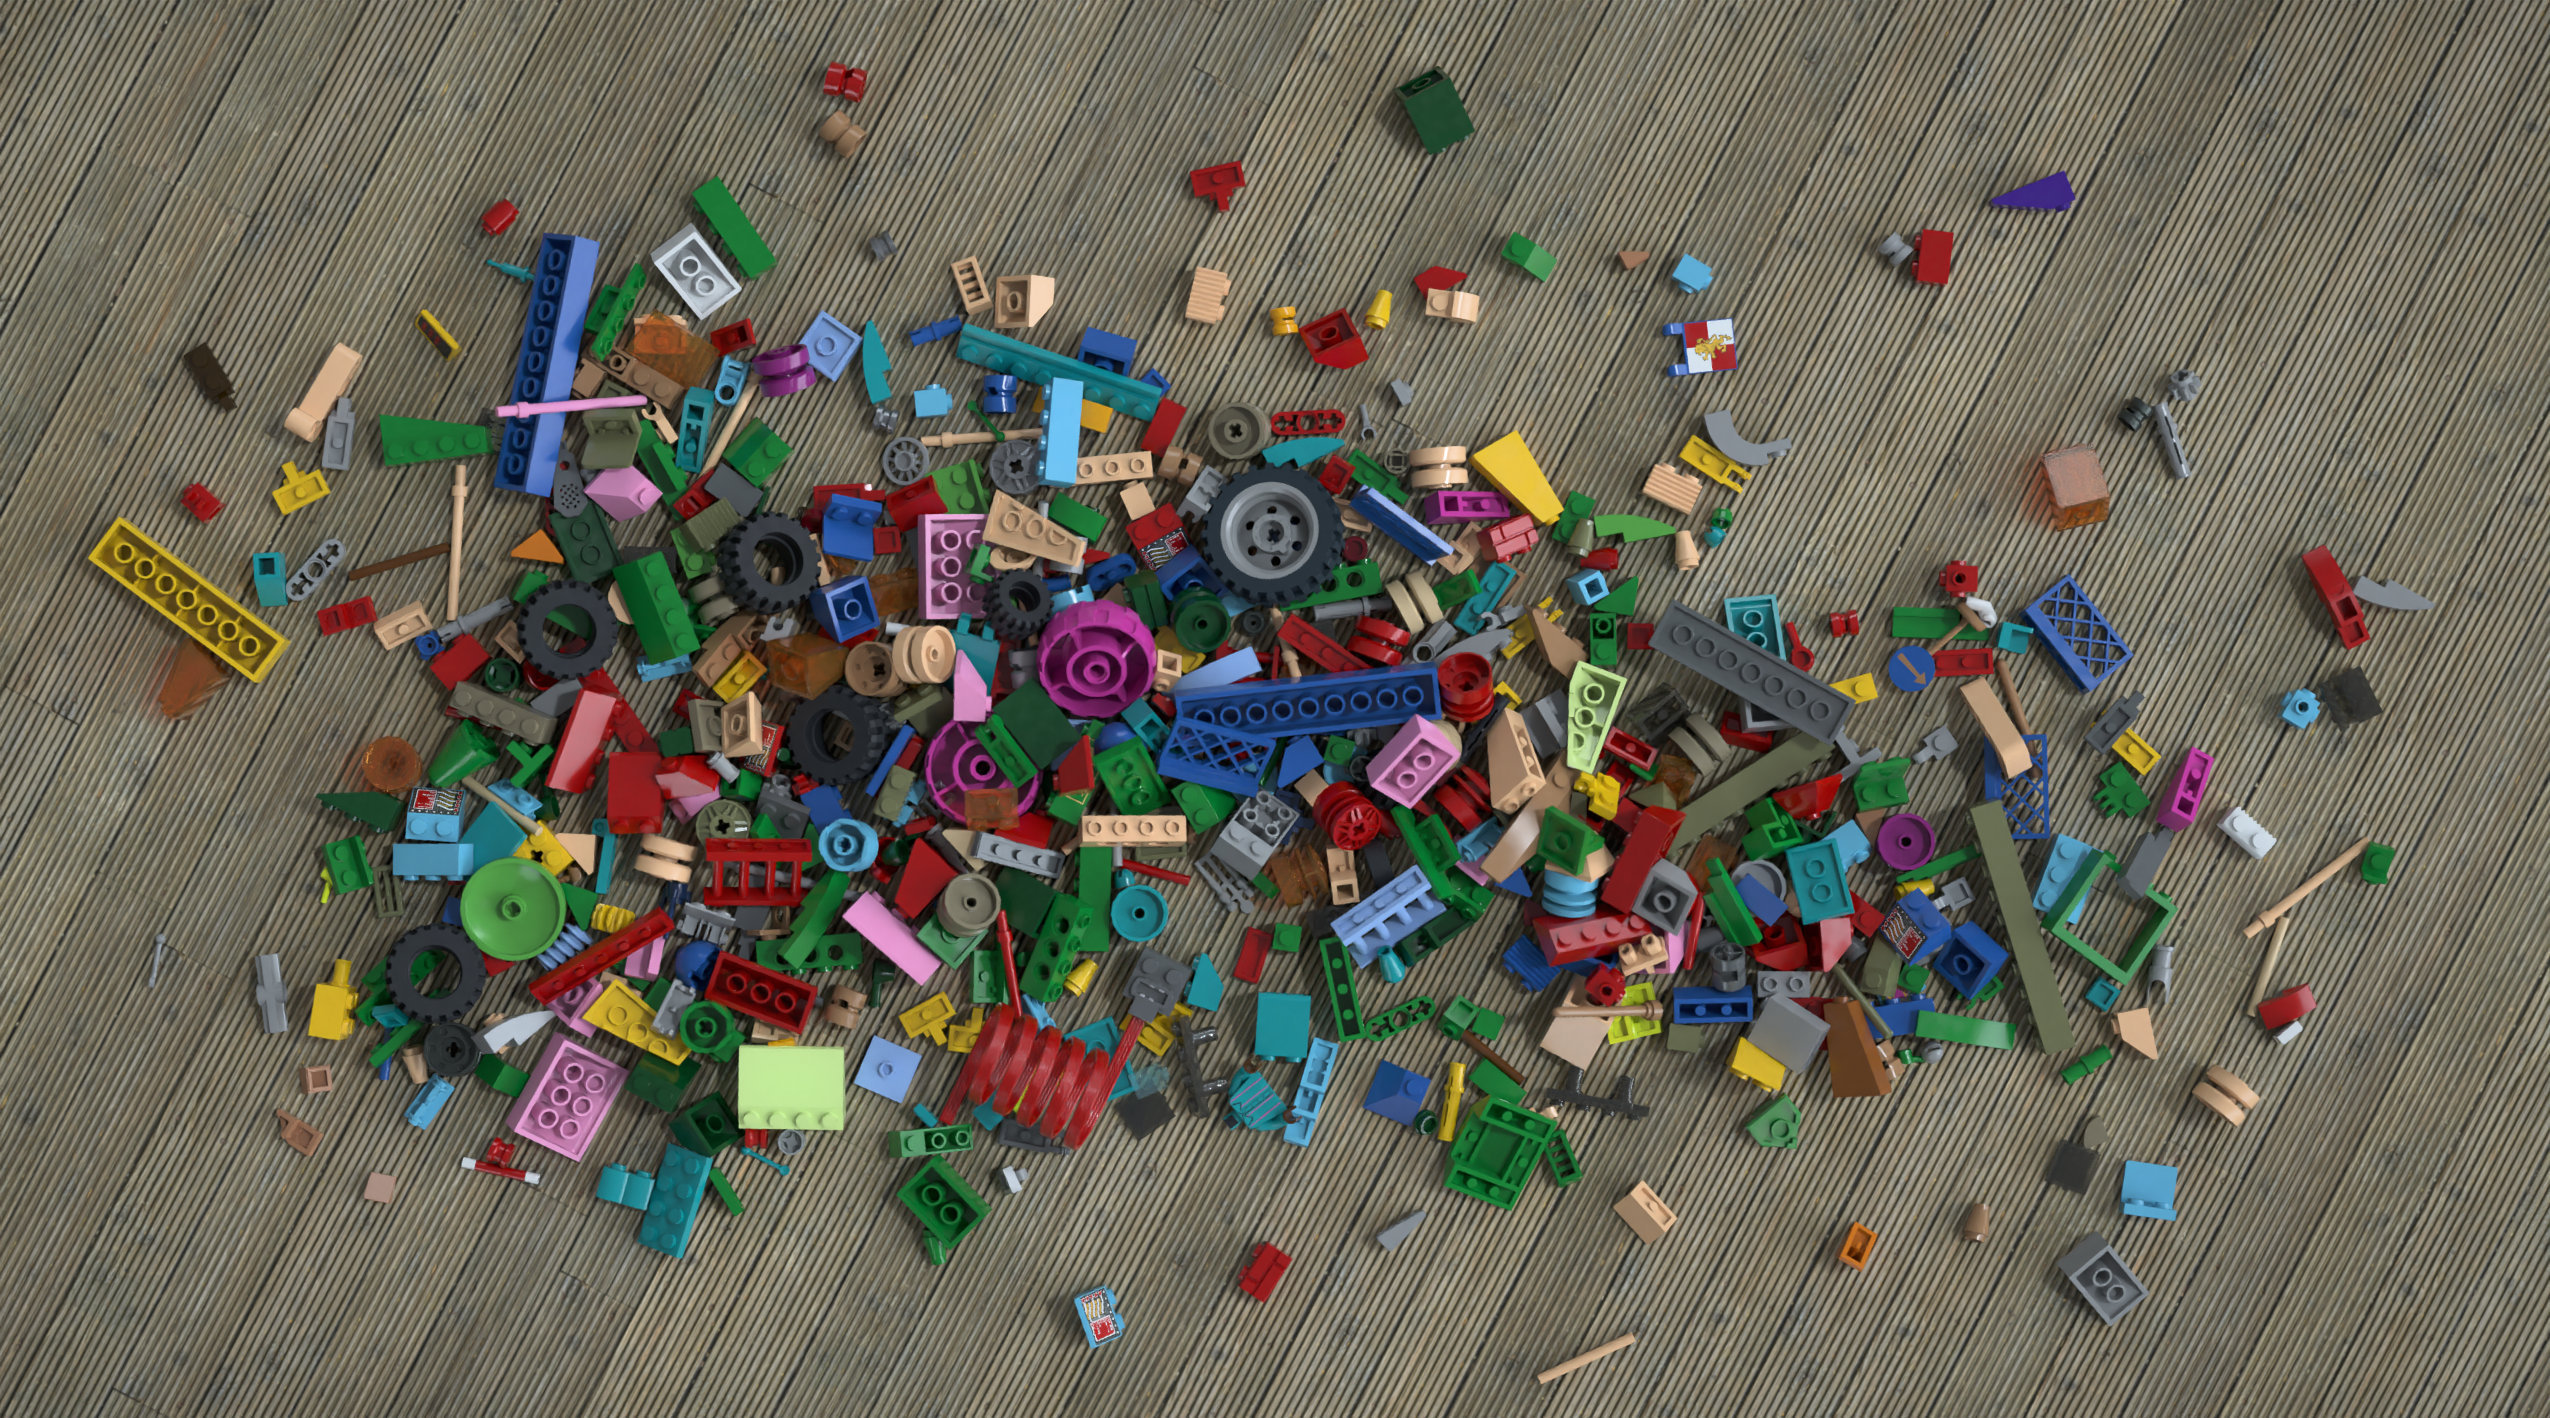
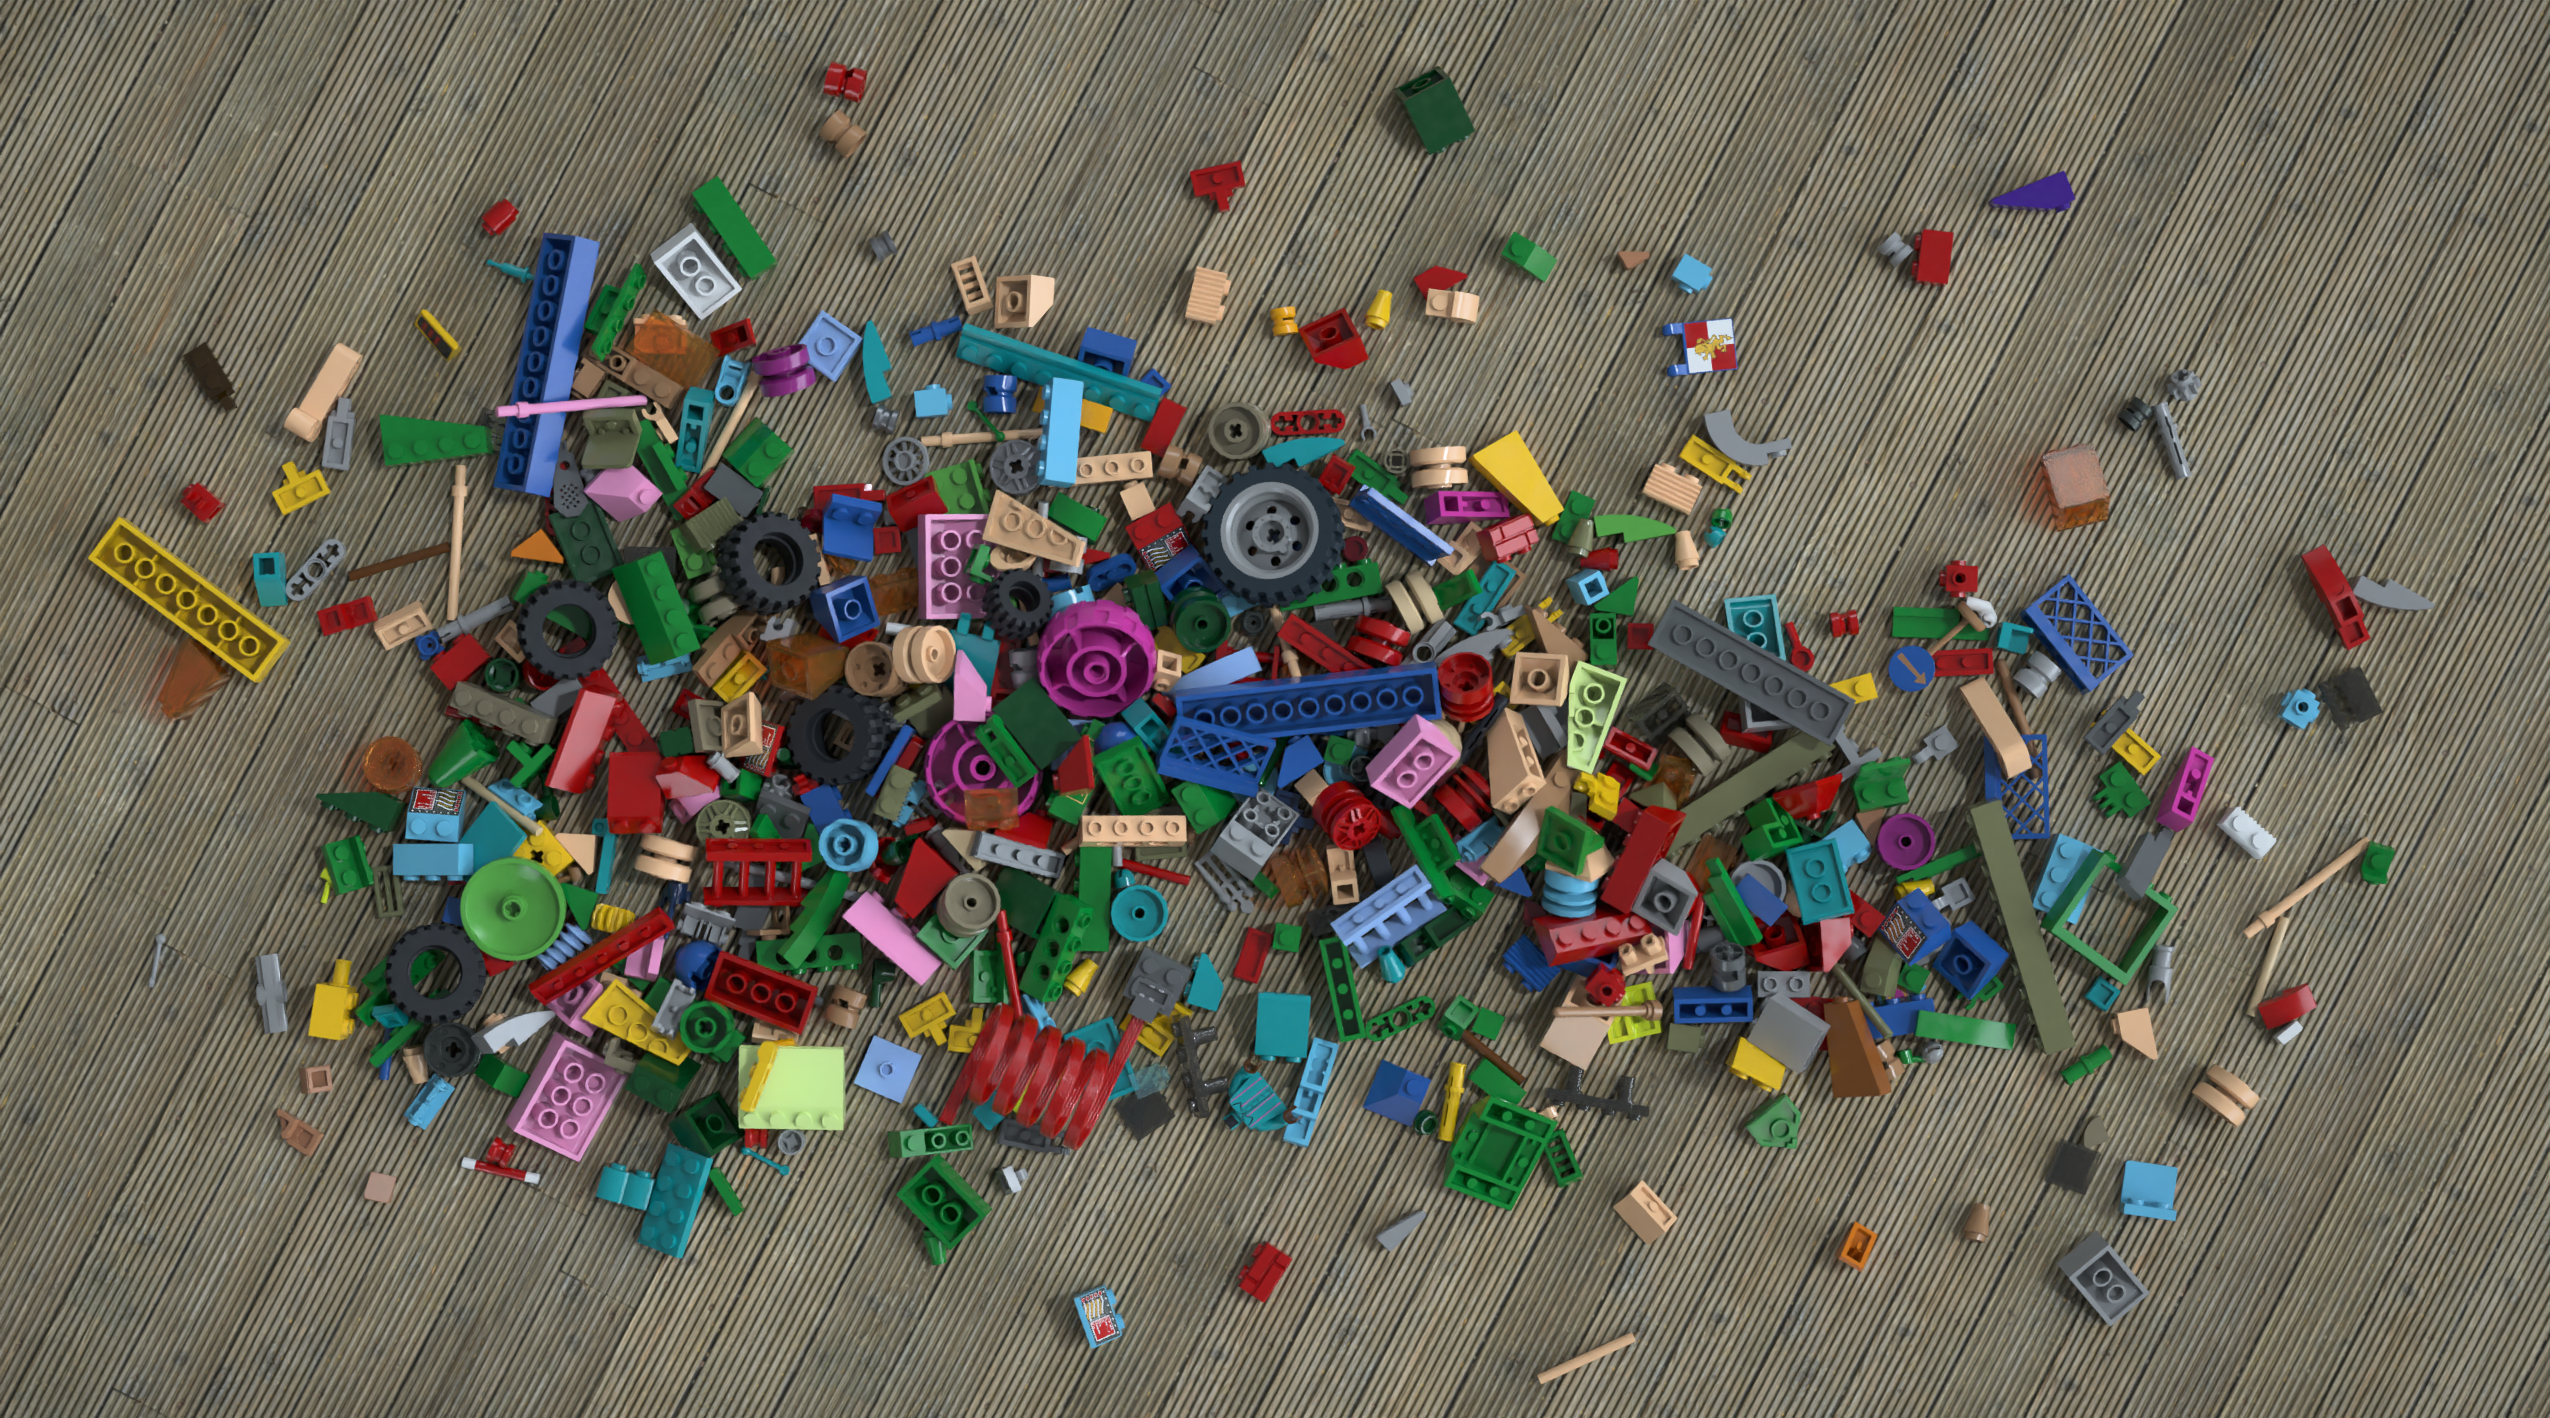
none -> dark tan bracket [602,1036,644,1075]
none -> yellow hinge [739,1041,779,1112]
none -> light nougat slope [1510,652,1570,707]
none -> light grey wheel [2012,650,2062,700]

